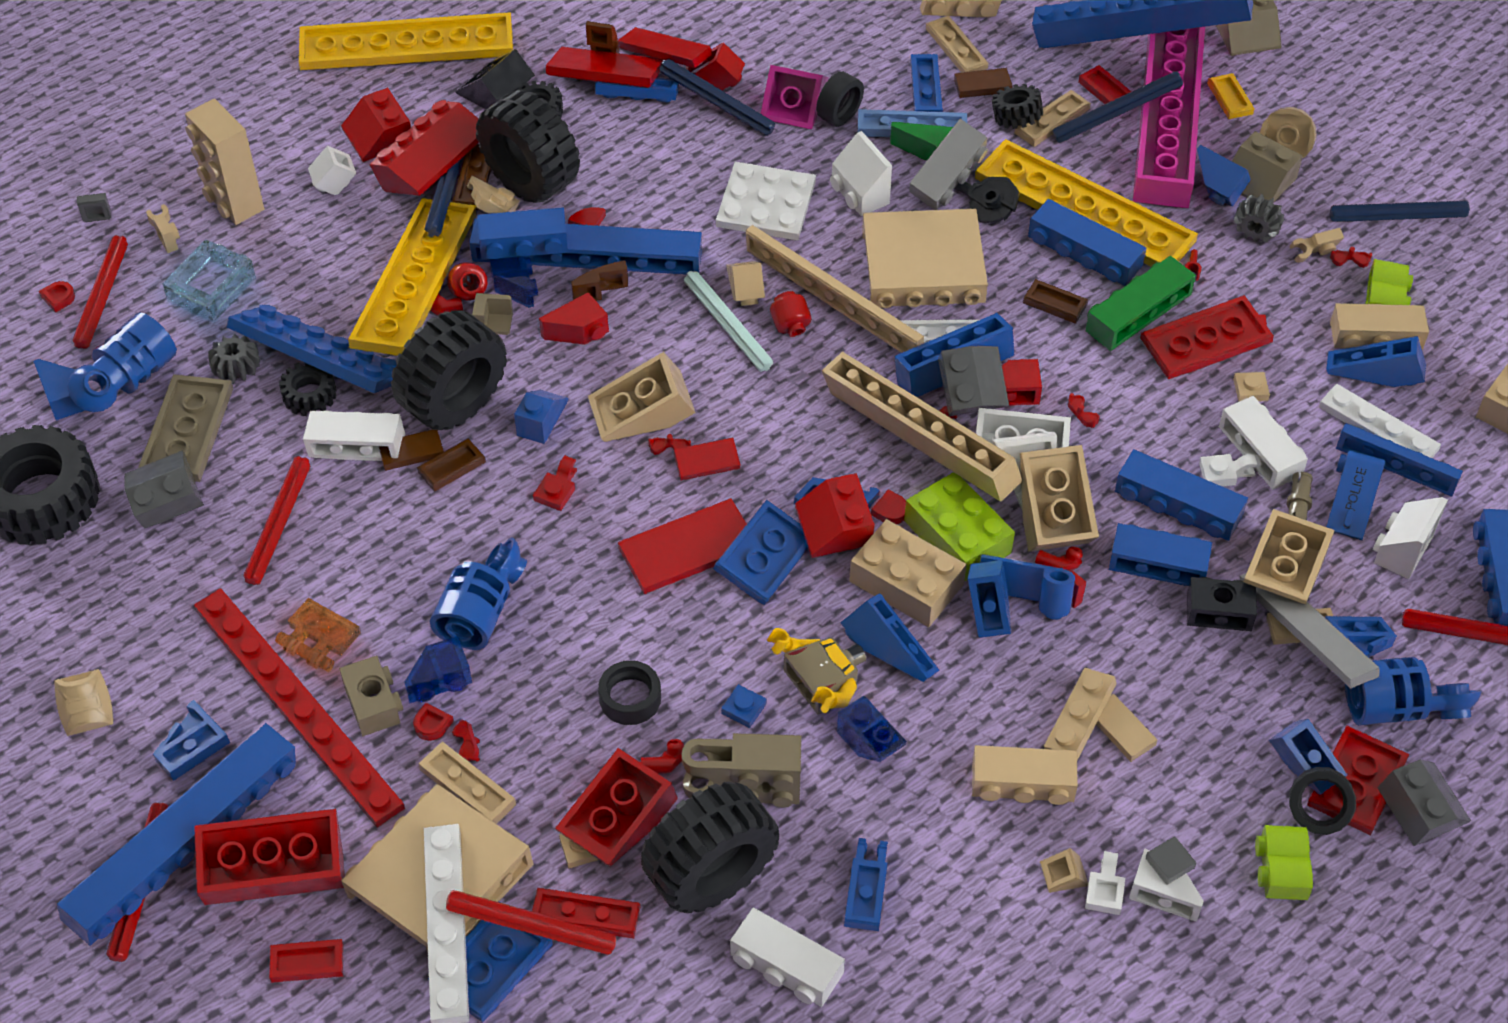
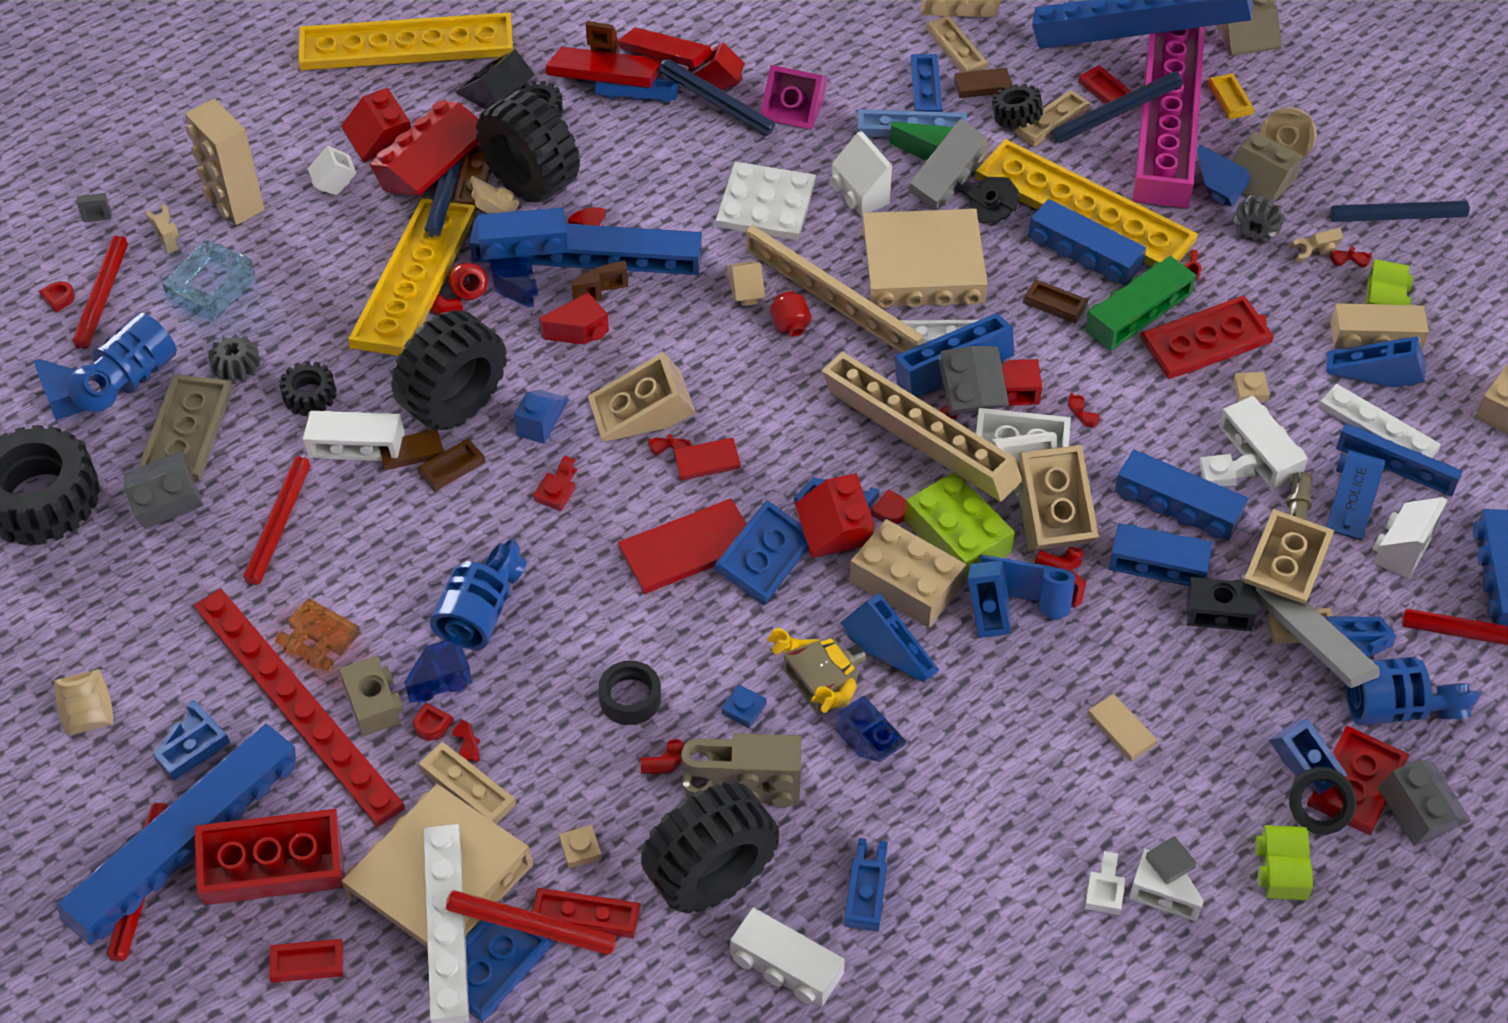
blue plate [226,305,397,393] -> none
dark tan panel [472,293,513,335] -> none
red slope [555,748,678,867] -> none
light aqua axle [684,271,773,372] -> none
black tyre [816,71,864,127] -> none
tan brick [972,745,1078,805] -> none
tan slope [1040,848,1088,893] -> none
tan plate [1044,668,1117,760] -> none

